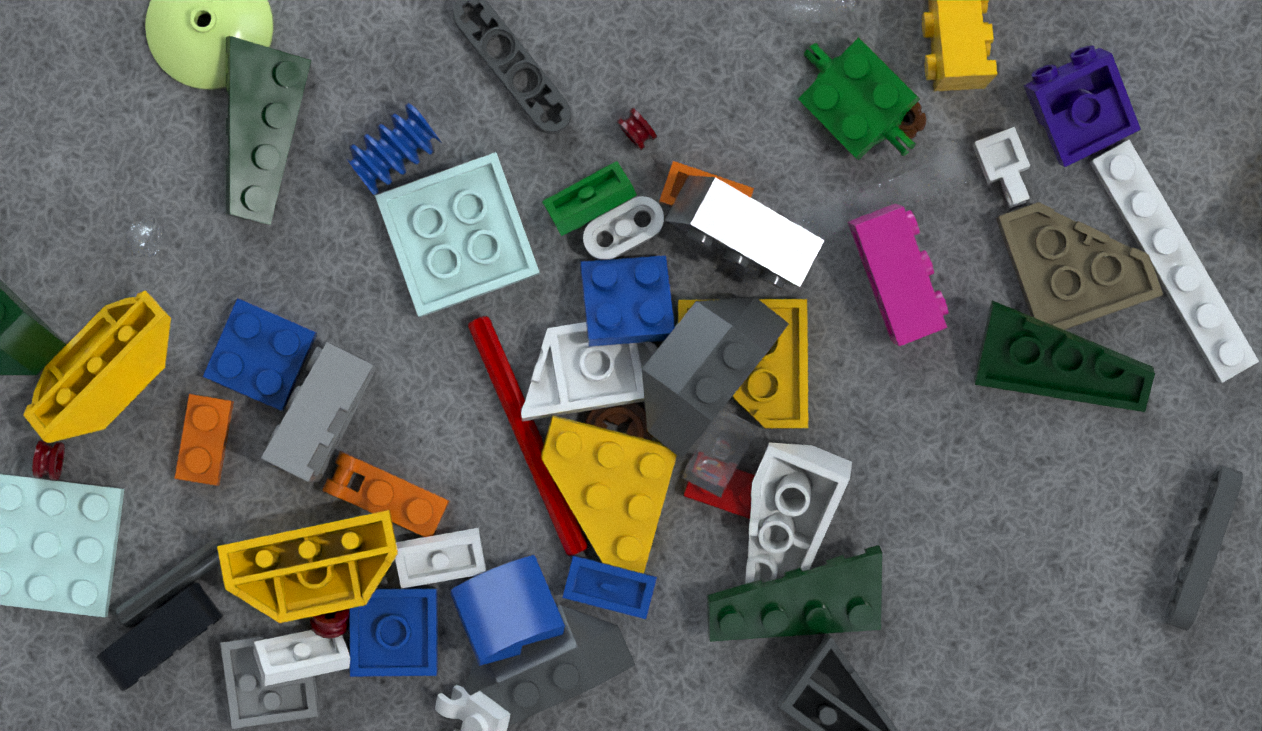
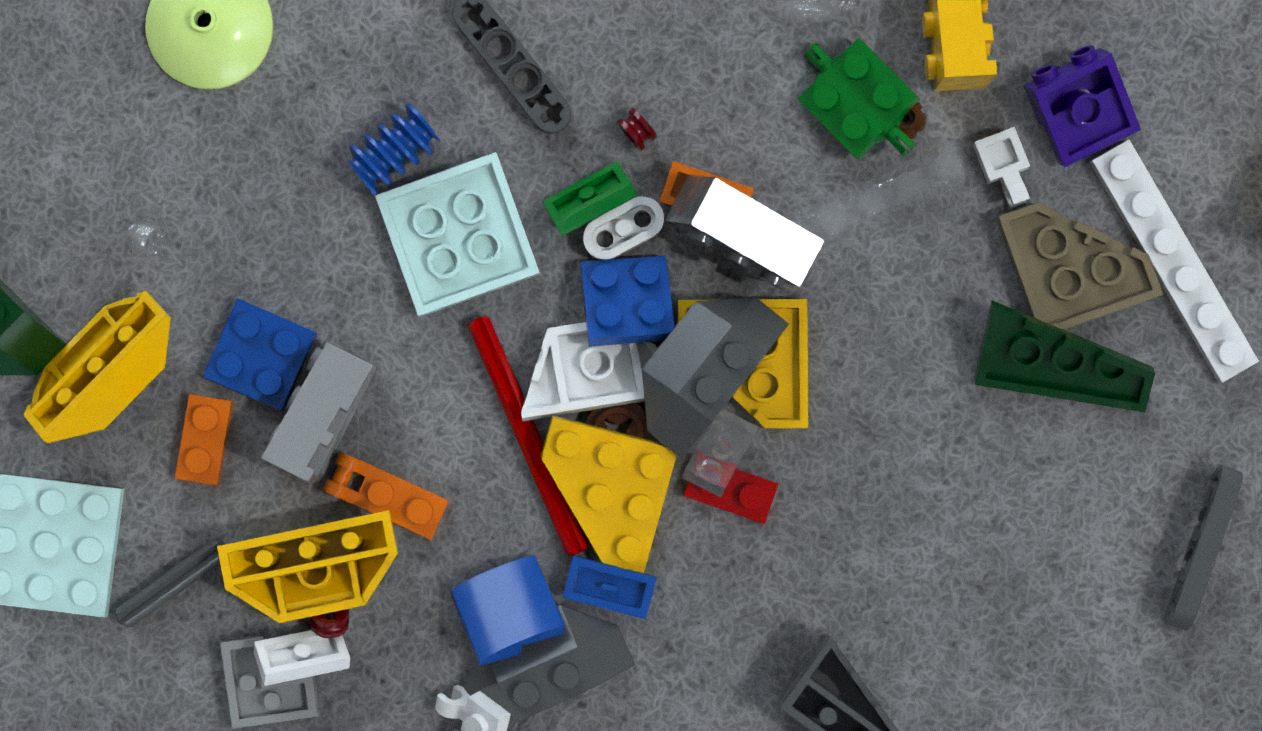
dark red bush [32,439,65,481] -> none
black beam [97,582,223,692] -> none
wing [226,36,312,225] -> none
blue plate [350,588,438,677] -> none
white plate [395,528,486,589] -> none
dark green wing [707,545,882,642] -> none
white wedge [745,442,852,584] -> none
dark pink brick [847,203,949,346] -> none

